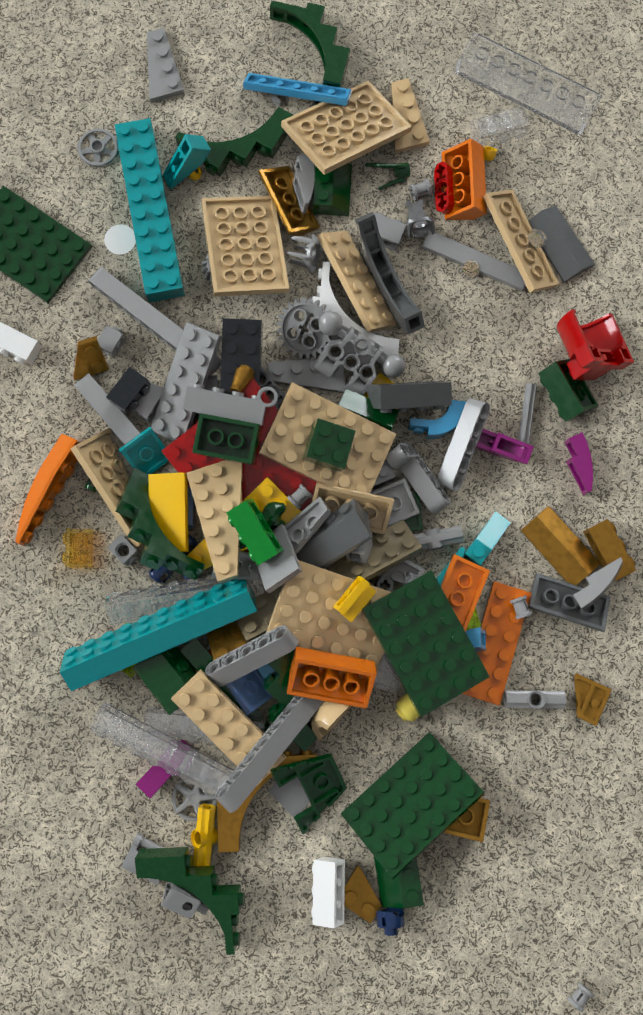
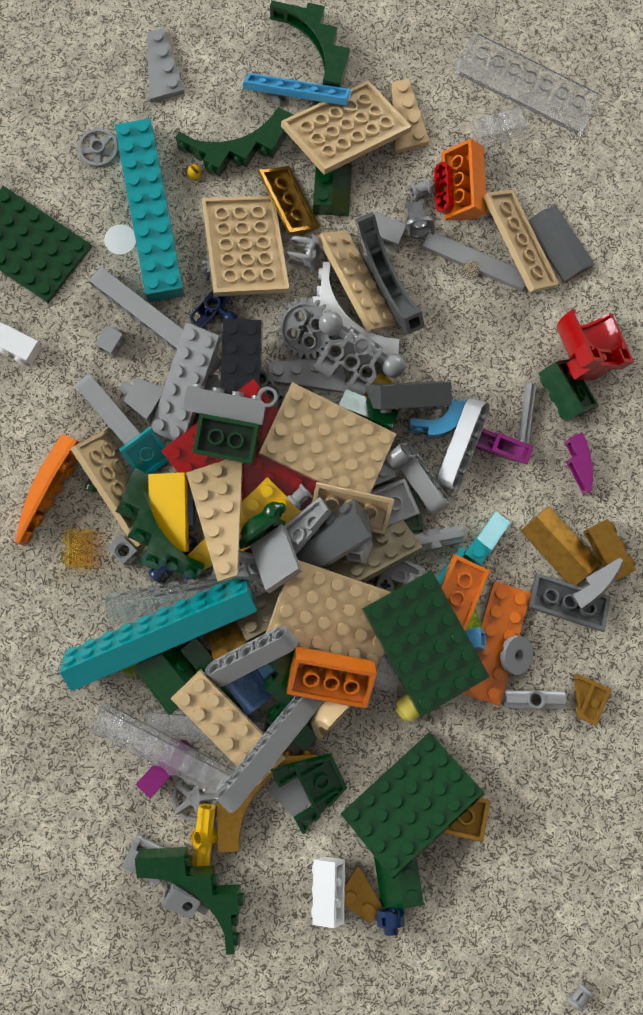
pearl gold wing [73,336,109,380] -> none
black brick [106,367,151,415] -> none
teal slope [163,134,211,189] -> none
green brick [226,498,284,565] -> none
pearl gold cone [230,365,254,393] -> none
light grey slope [293,155,315,214] -> none
dark green brick [302,418,356,472] -> none
yellow panel [333,576,376,622] -> none
dark green plant [365,162,410,190] -> none
yellow hinge [484,146,497,161] -> none
light grey bush [510,596,533,619] -> none
clear tile [528,228,547,248] -> none
none -> dark blue piece [190,289,238,329]
none -> light grey tile [500,635,533,675]

